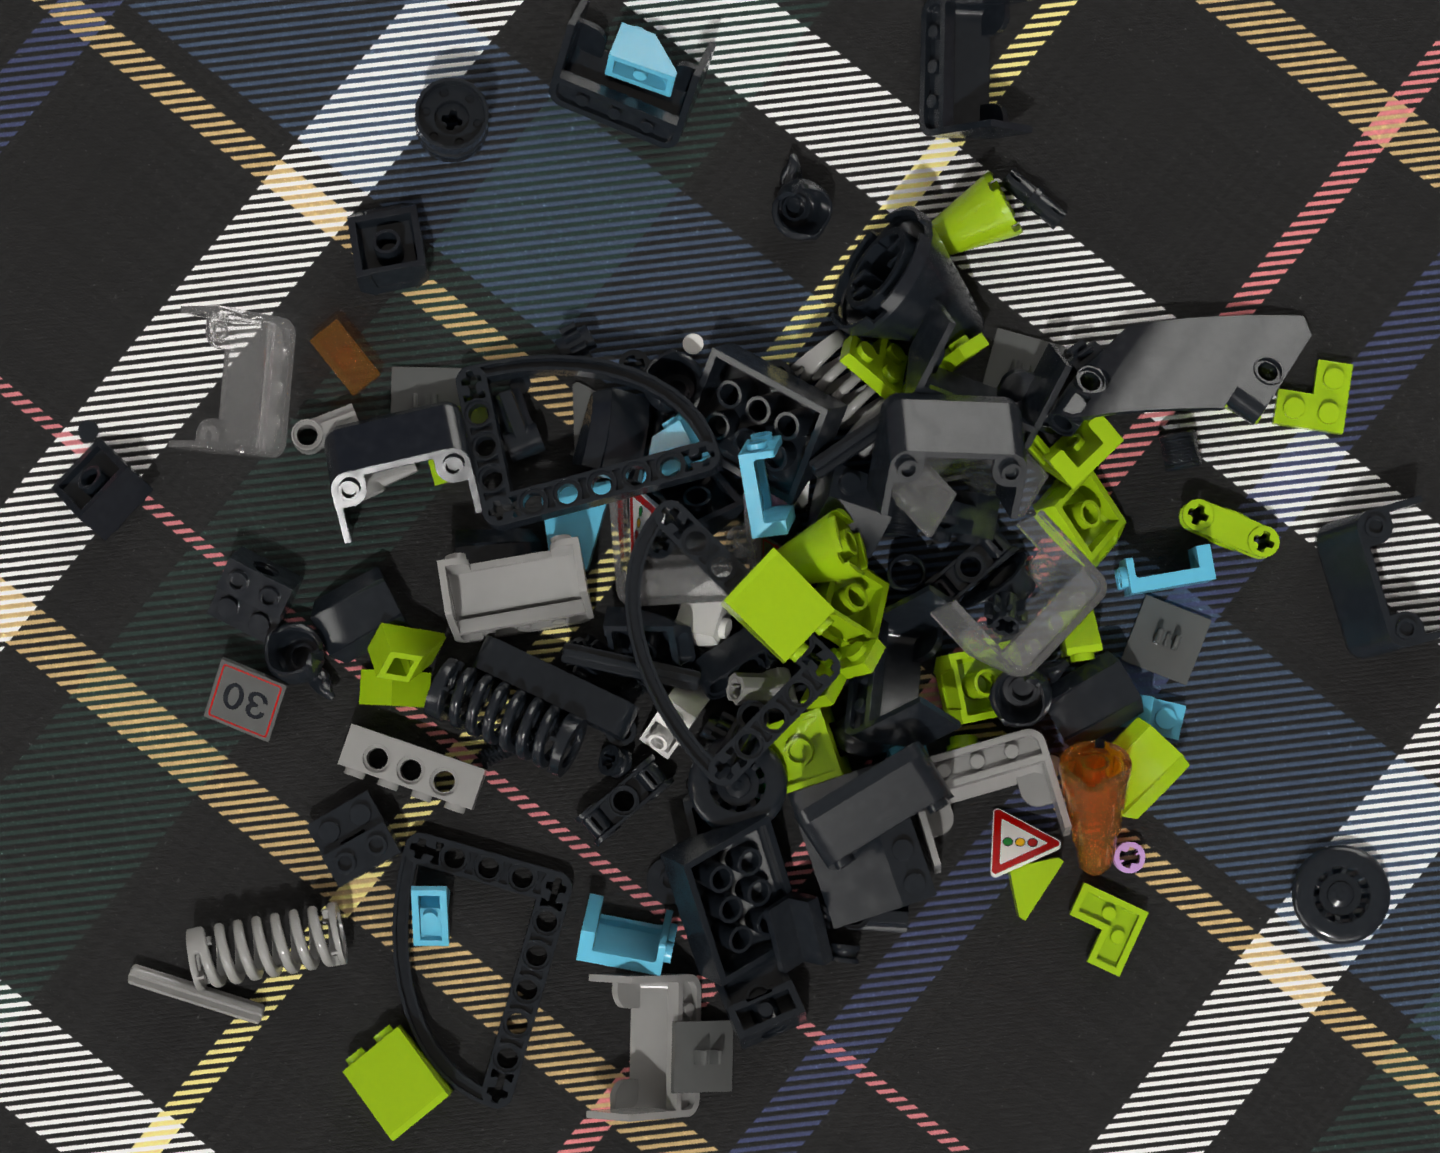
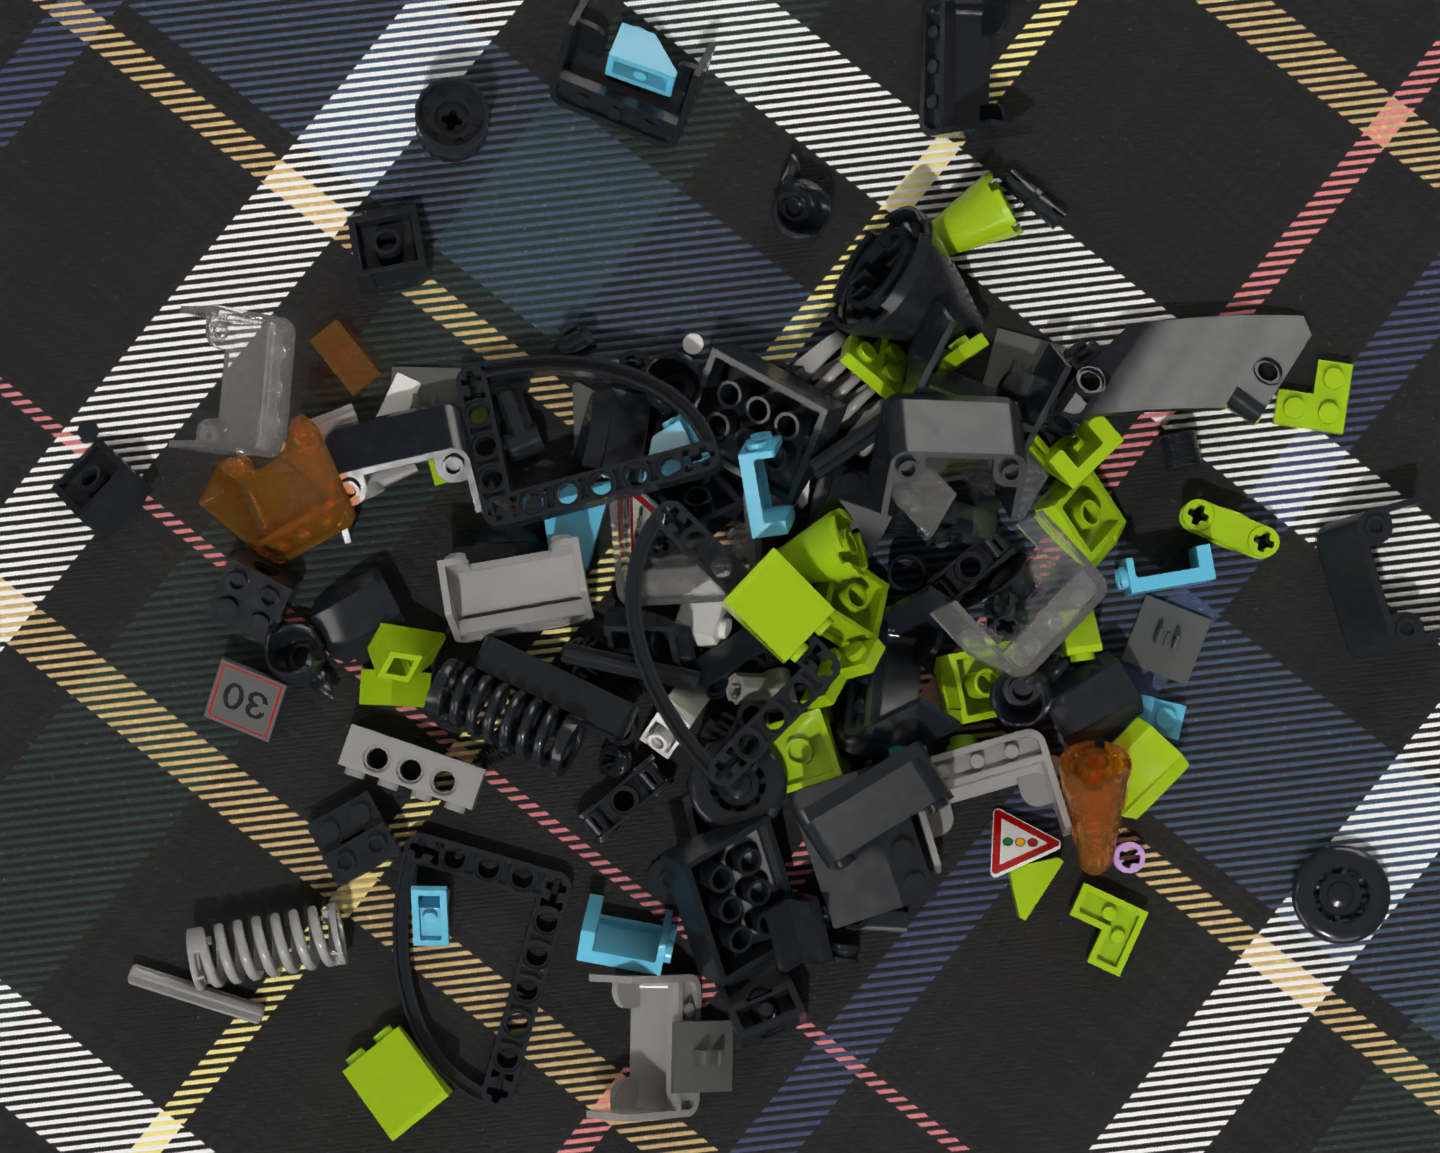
none -> clear orange windscreen [199,414,356,564]
none -> white sticker [376,373,421,417]

